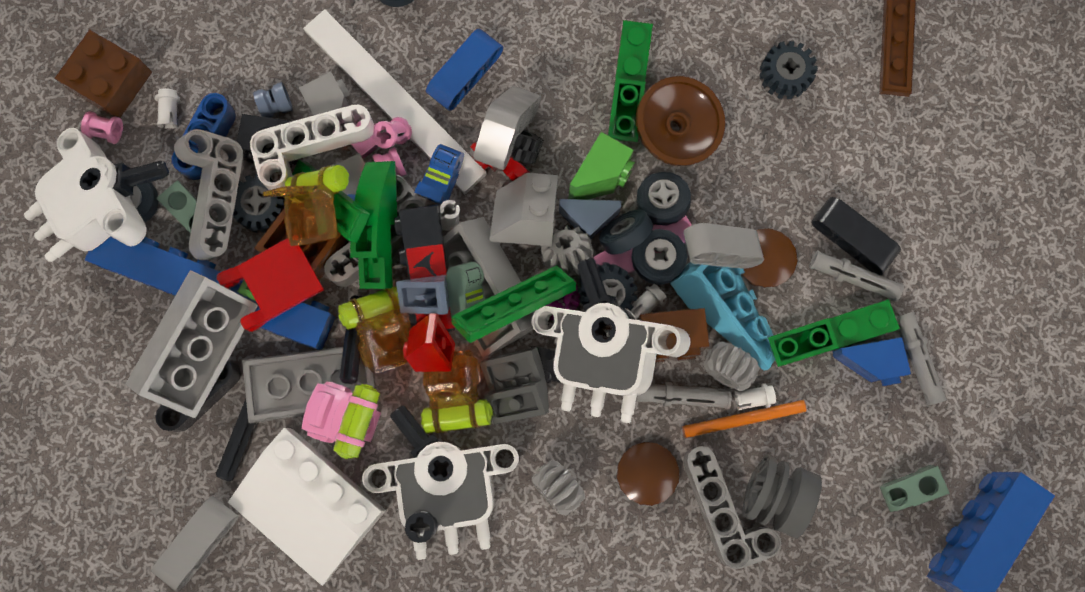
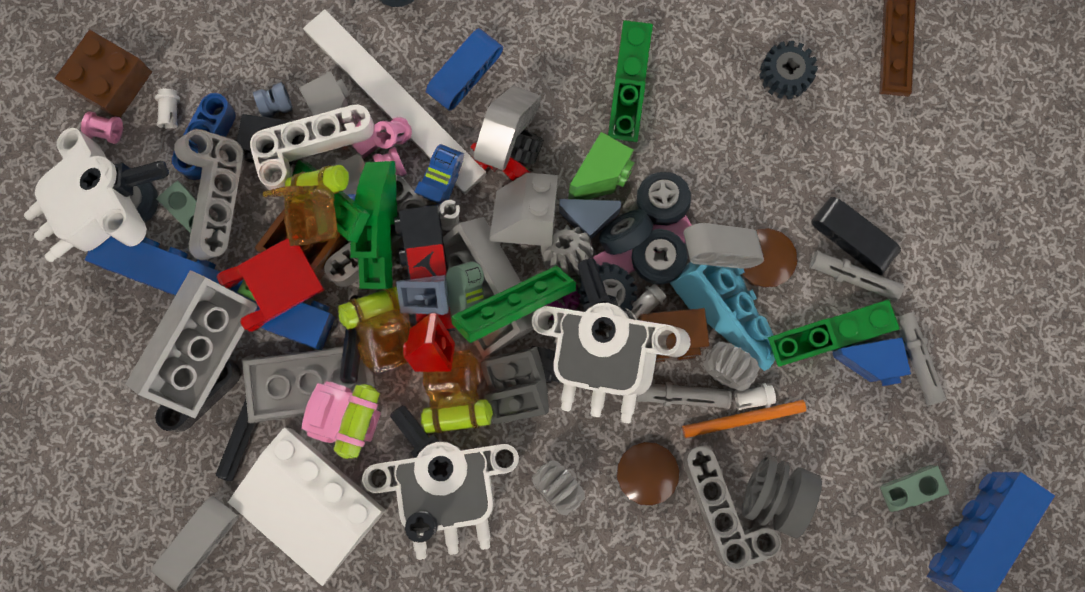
black wheel [233,174,289,233] -> none
reddish brown dish [636,76,725,166] -> none

